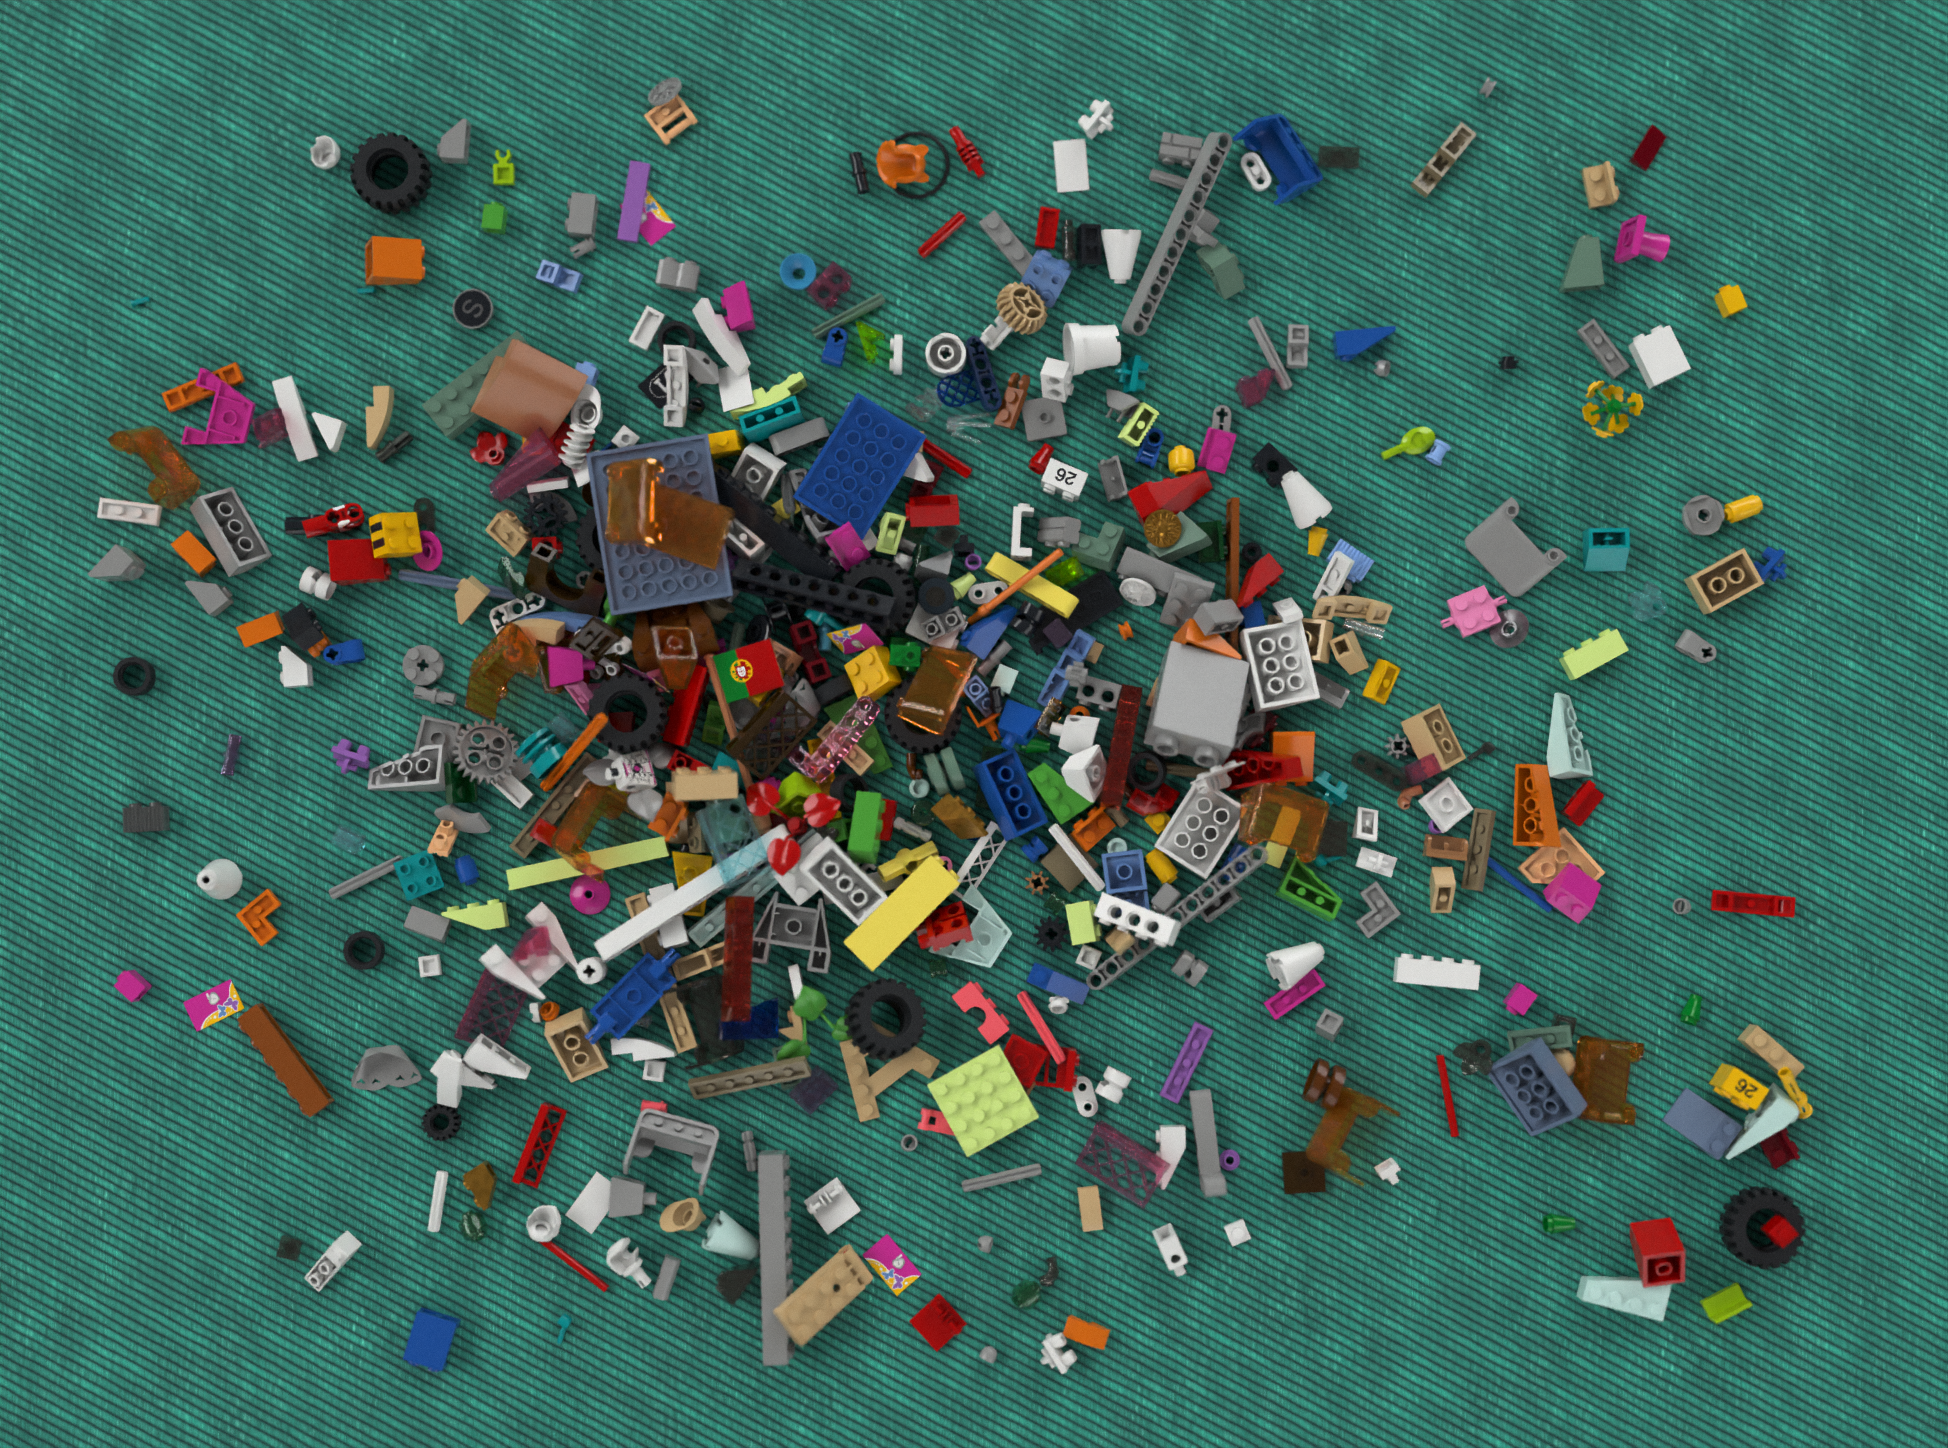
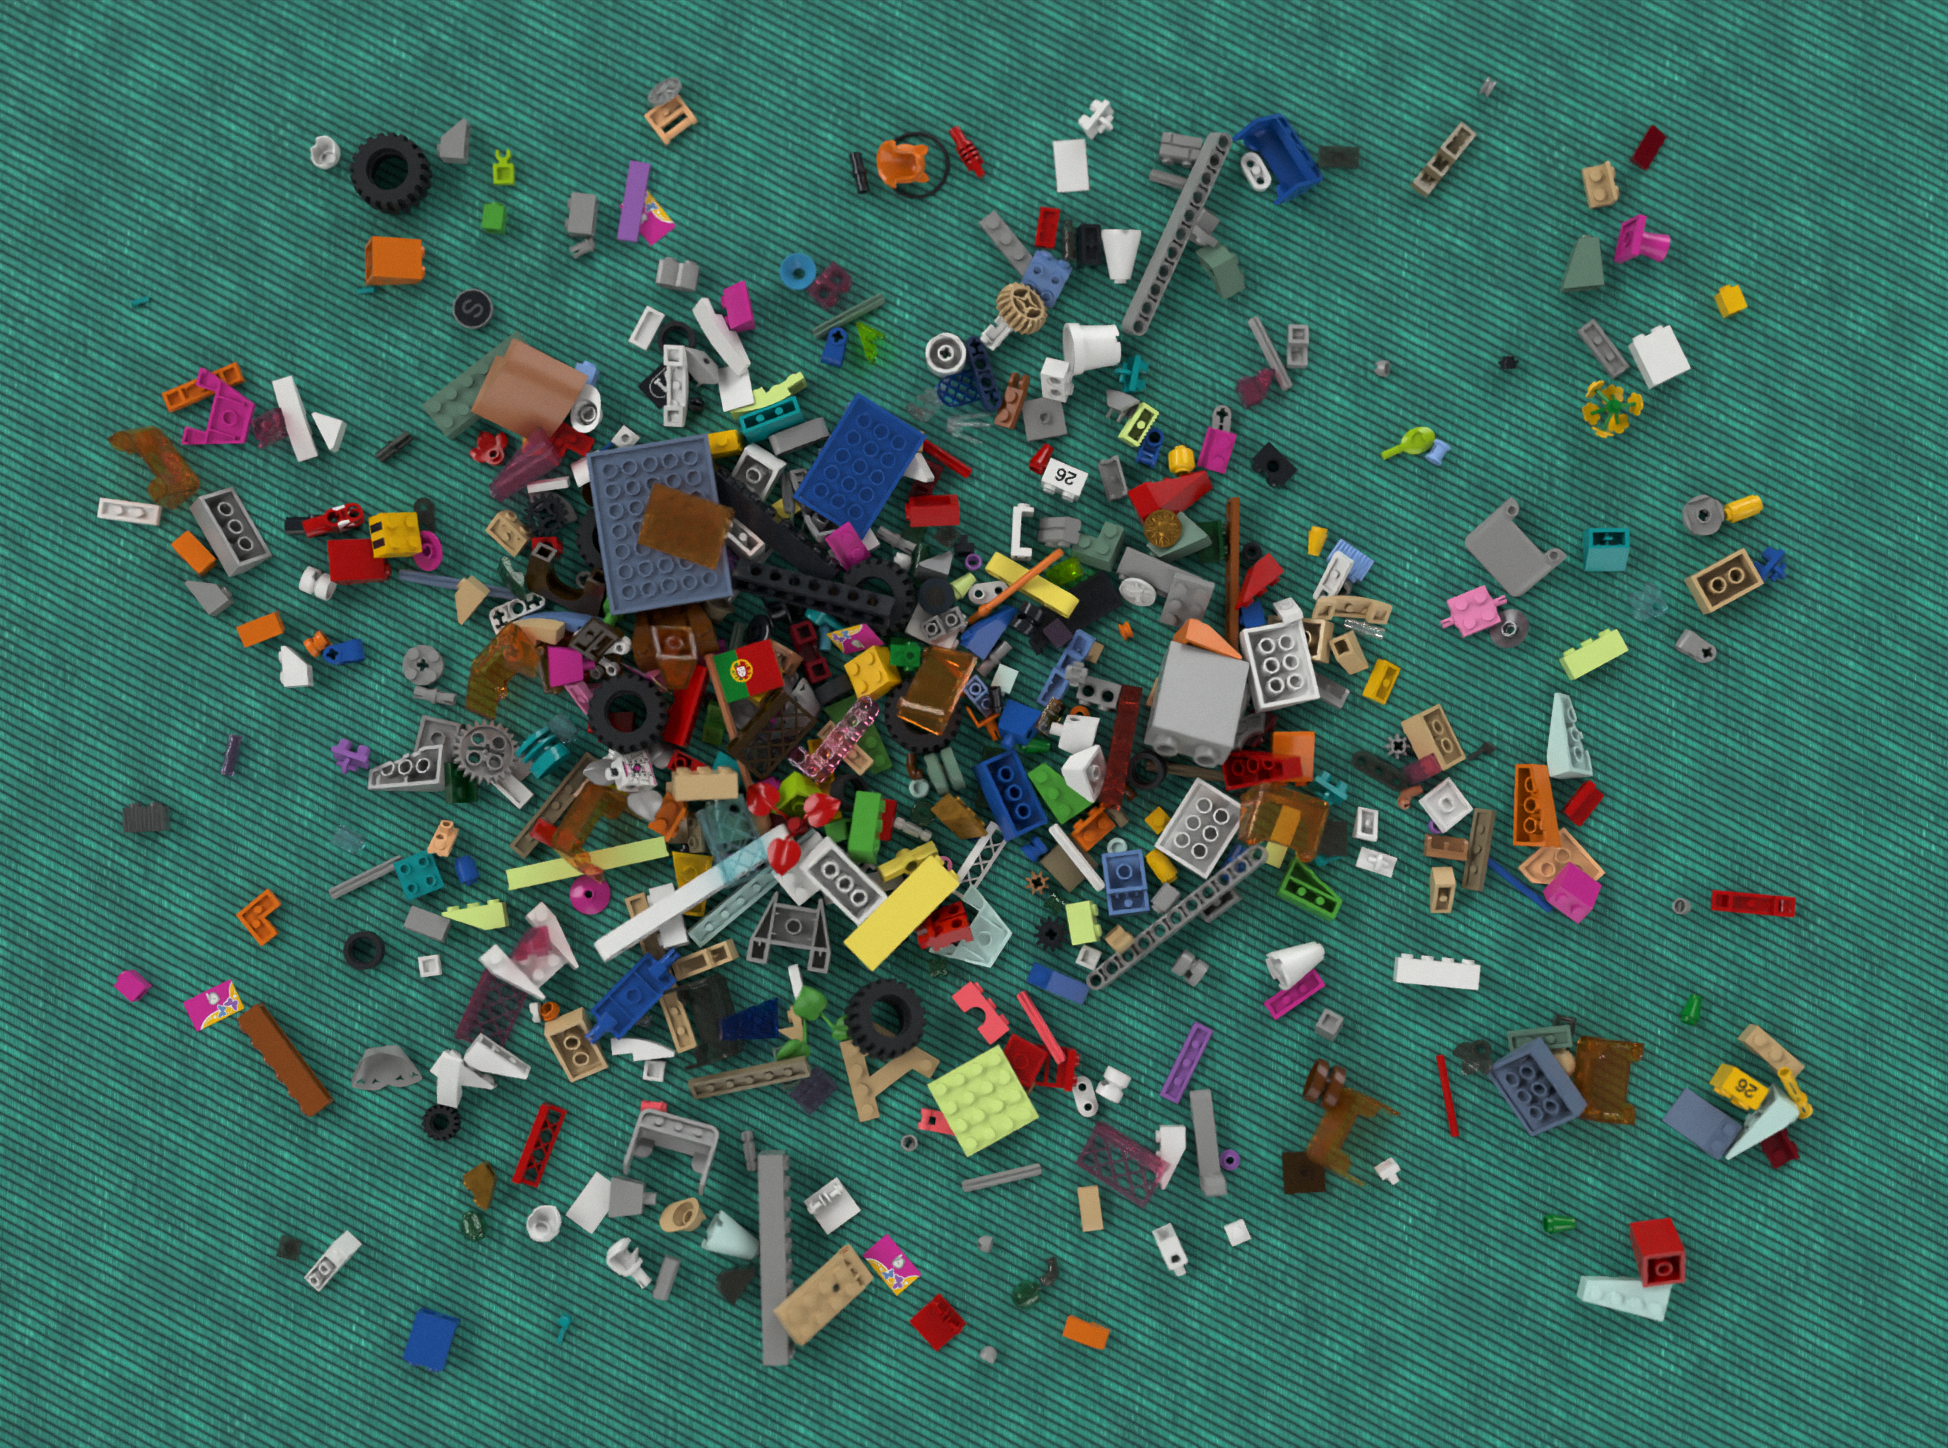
light grey slope [88,544,147,582] -> none
black tyre [113,657,156,696] -> none
white cone [197,859,243,900] -> none
black brick [282,602,324,652] -> none
tan slope [366,386,394,450] -> none
white axle [428,1171,448,1232] -> none
light grey tile [434,804,491,833] -> none
medium blue slope [536,260,584,294] -> none
red bar [539,1241,609,1292] -> none
orange axle [540,713,608,792] -> none
white piece [558,424,595,469] -> none
white piece [576,956,608,984] -> none
clear orange windscreen [605,458,663,545] -> none
clear red brick [721,896,754,1022] -> none
clear smoke arm [817,825,839,841] -> none
yellowish green slope [875,512,906,555] -> none
white plate [890,334,903,375] -> none
red axle [917,212,966,258] -> none
white hips [1040,1332,1077,1374] -> none
white plate [1048,996,1069,1014] -> none
white brick [1094,892,1182,948] -> none
red tile [1126,783,1180,816] -> none
white hinge [1190,761,1245,794] -> none
light grey brick [1193,599,1244,636] -> none
white cone [1281,471,1332,529] -> none
blue slope [1332,326,1396,362] -> none
light grey plate [1355,881,1401,938] -> none
dark pink brick [1503,982,1537,1016] -> none
lime panel [1700,1282,1752,1324] -> none
black tyre [1719,1186,1806,1270] -> none
red brick [1761,1215,1798,1248] -> none

